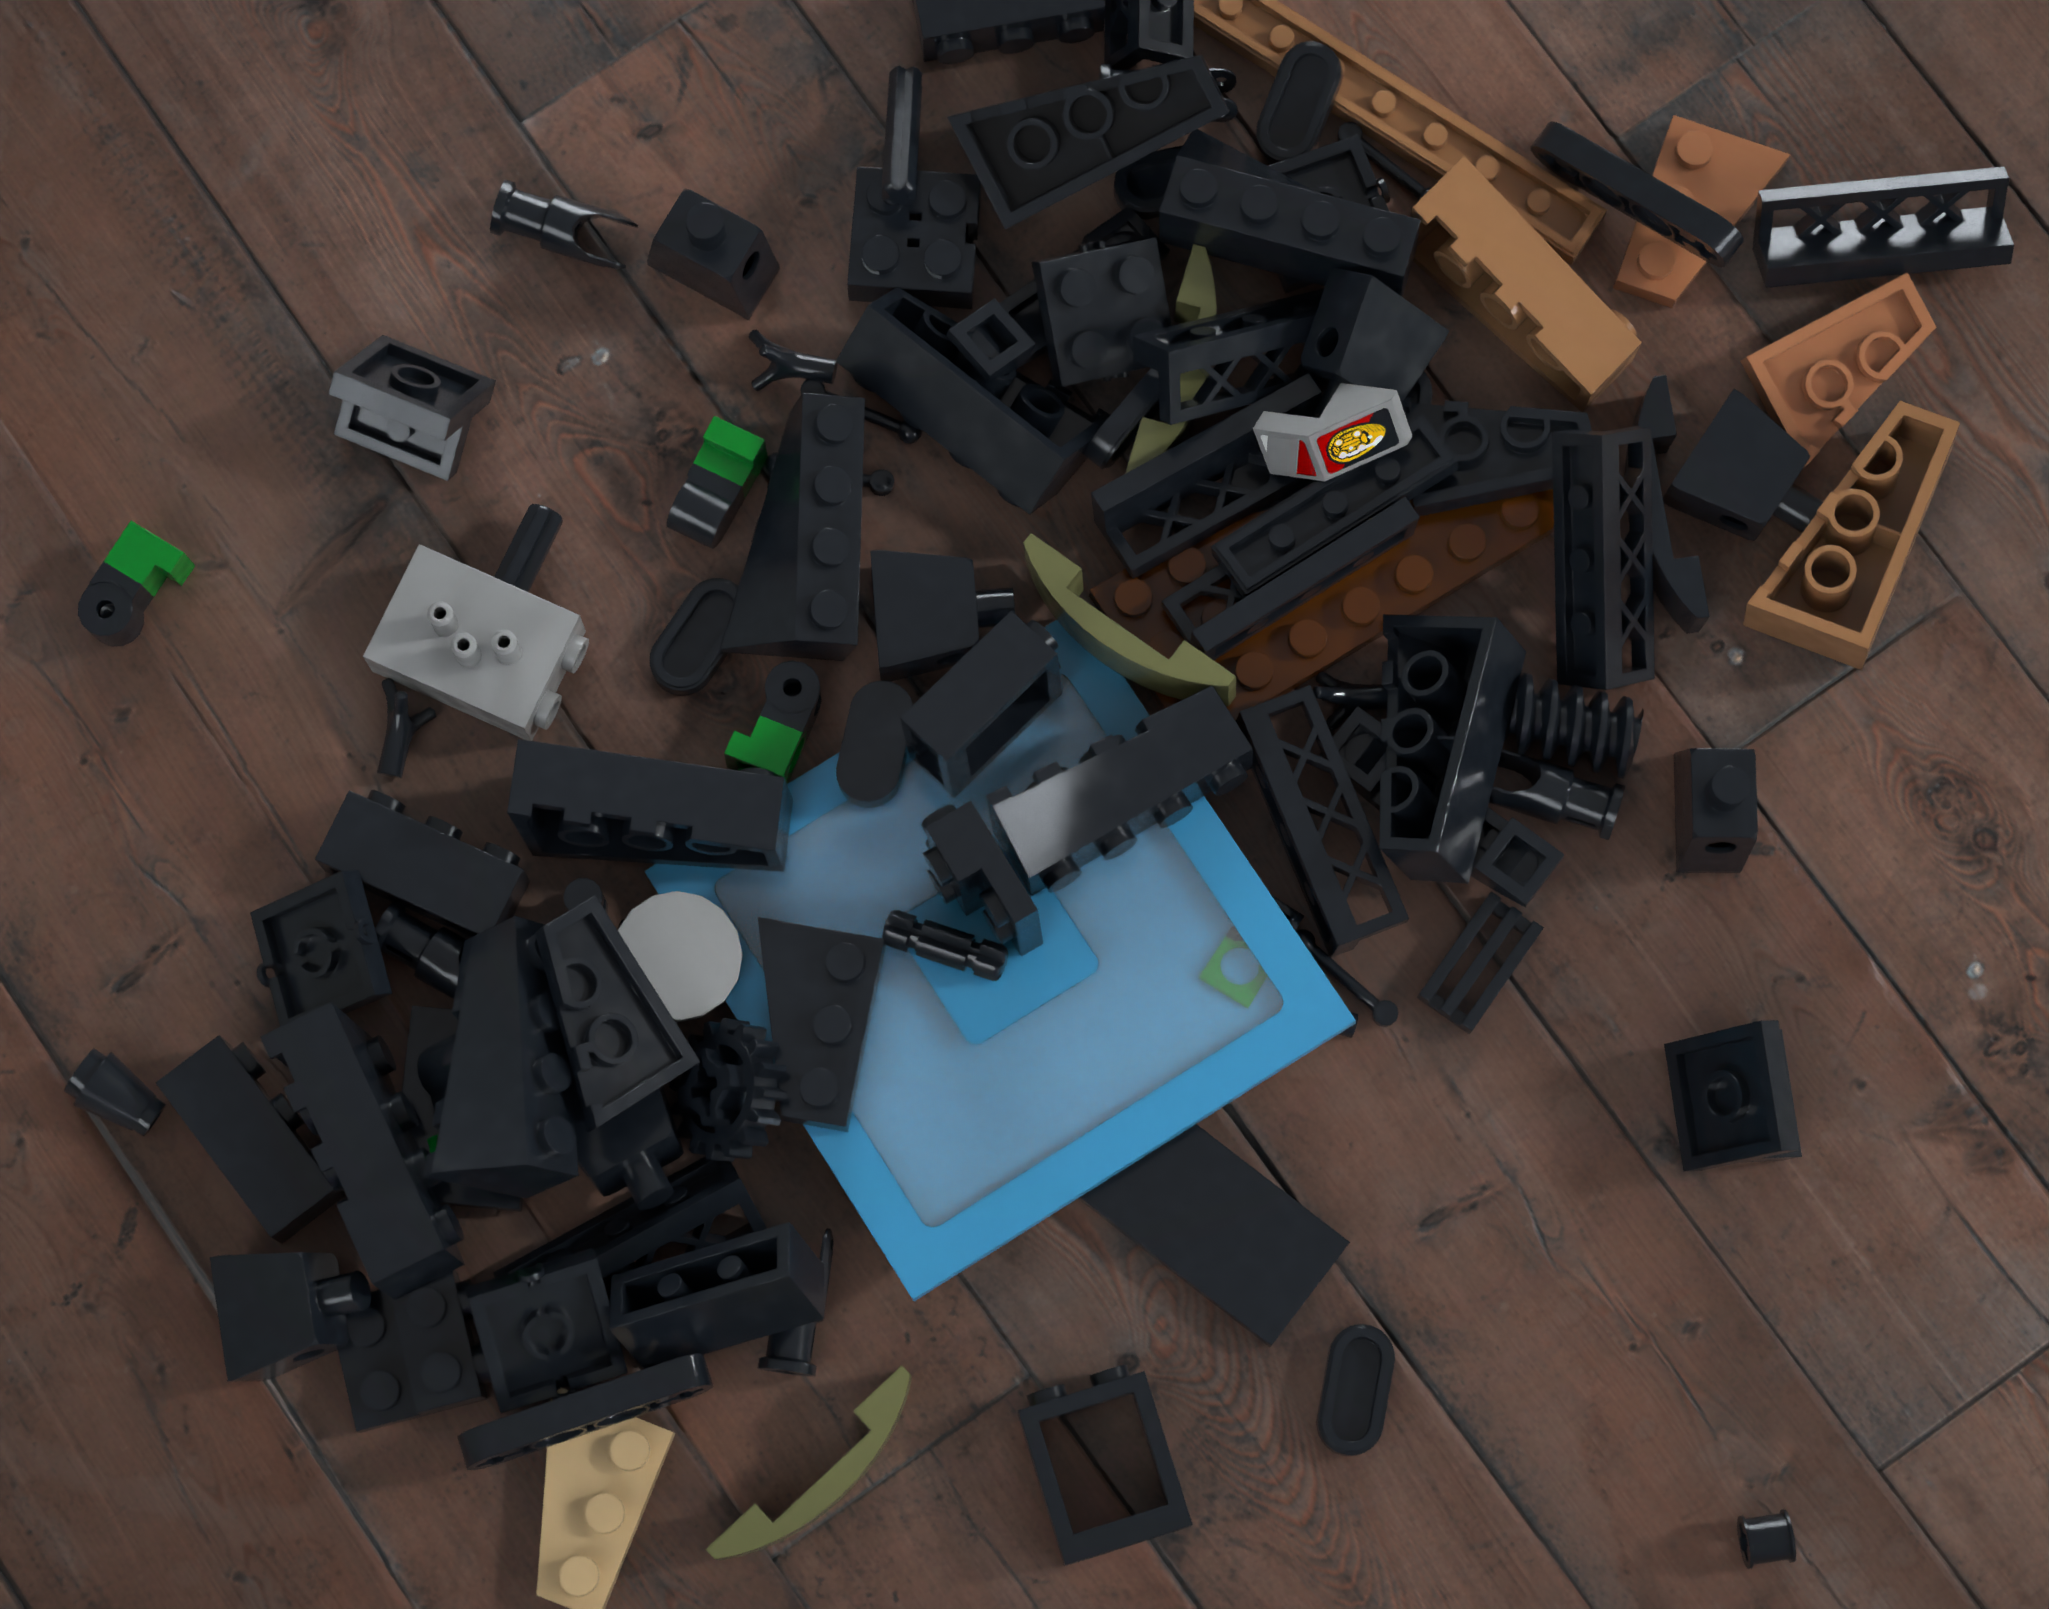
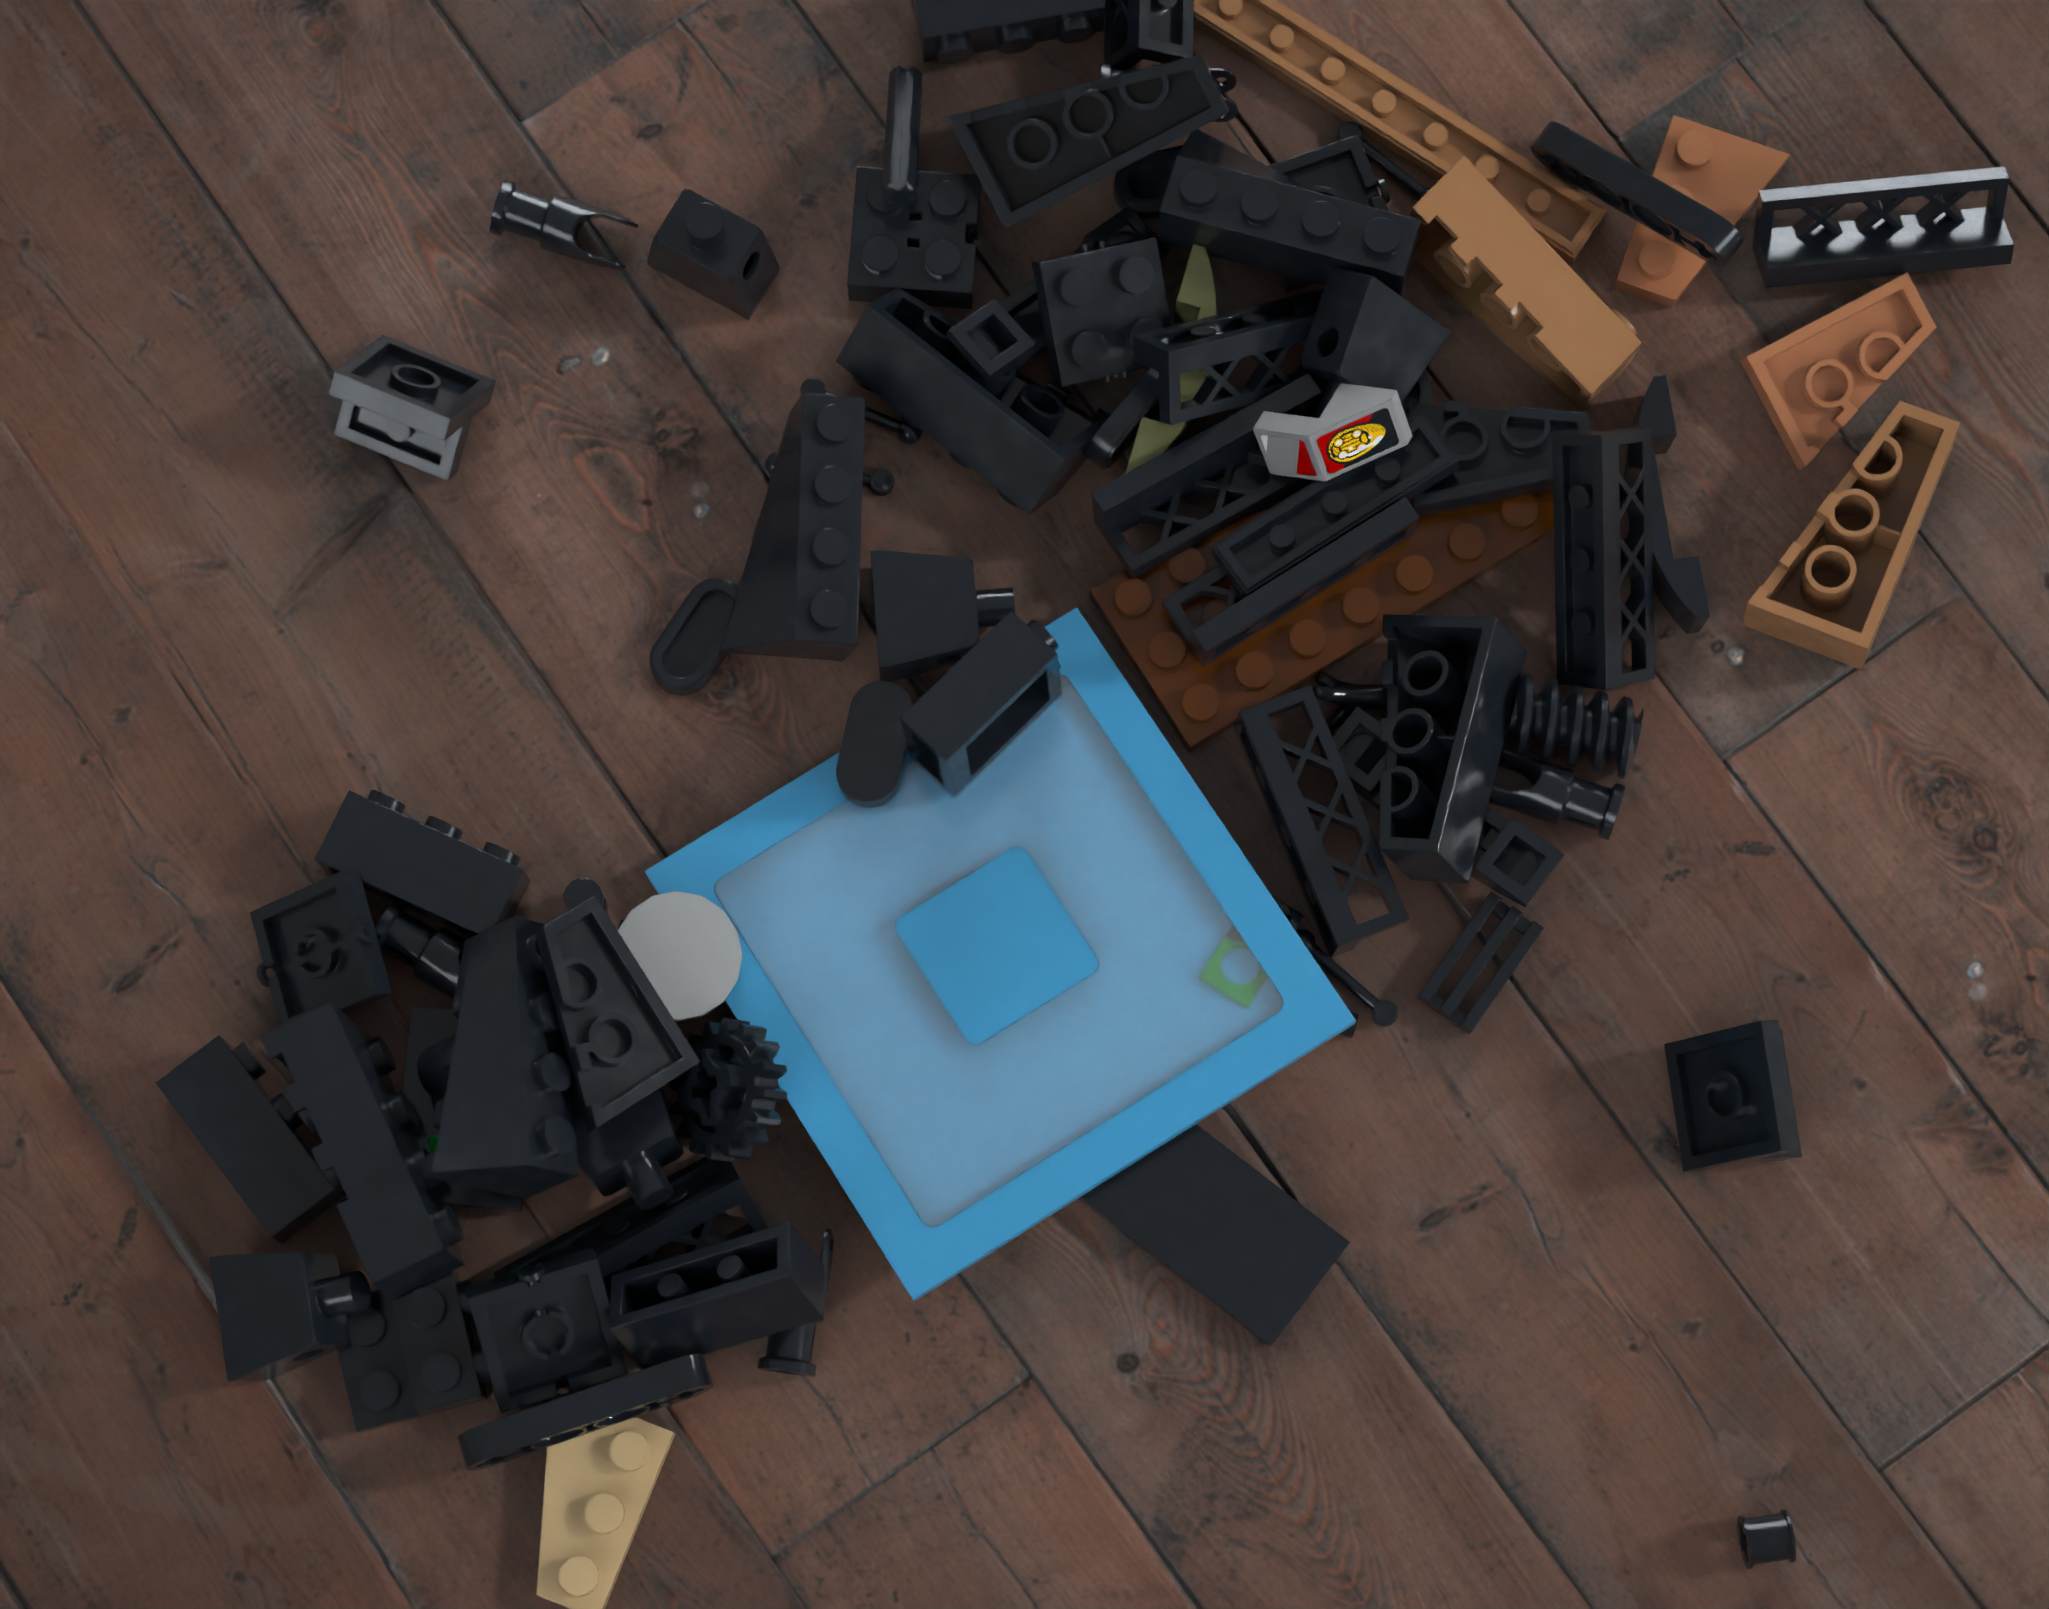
black cone [64,1048,167,1136] -> none
leg [78,521,196,647] -> none
light grey piece [363,504,589,741] -> none
black bar [377,678,436,778] -> none
black wedge [507,739,793,872] -> none
leg [666,416,768,549] -> none
olive slope [706,1365,912,1561] -> none
leg [724,660,822,784] -> none
black bar [749,329,838,391] -> none
black wing [758,917,886,1132] -> none
black axle [882,910,1008,981] -> none
black plate [921,801,1043,956] -> none
black wedge [986,686,1253,895] -> none
black window [1018,1364,1193,1567] -> none
olive slope [1023,533,1236,706] -> none
black tile [1256,41,1343,162] -> none
black tile [1316,1324,1395,1456] -> none
black torso [1663,389,1823,541] -> none
black torso [1674,748,1758,873] -> none

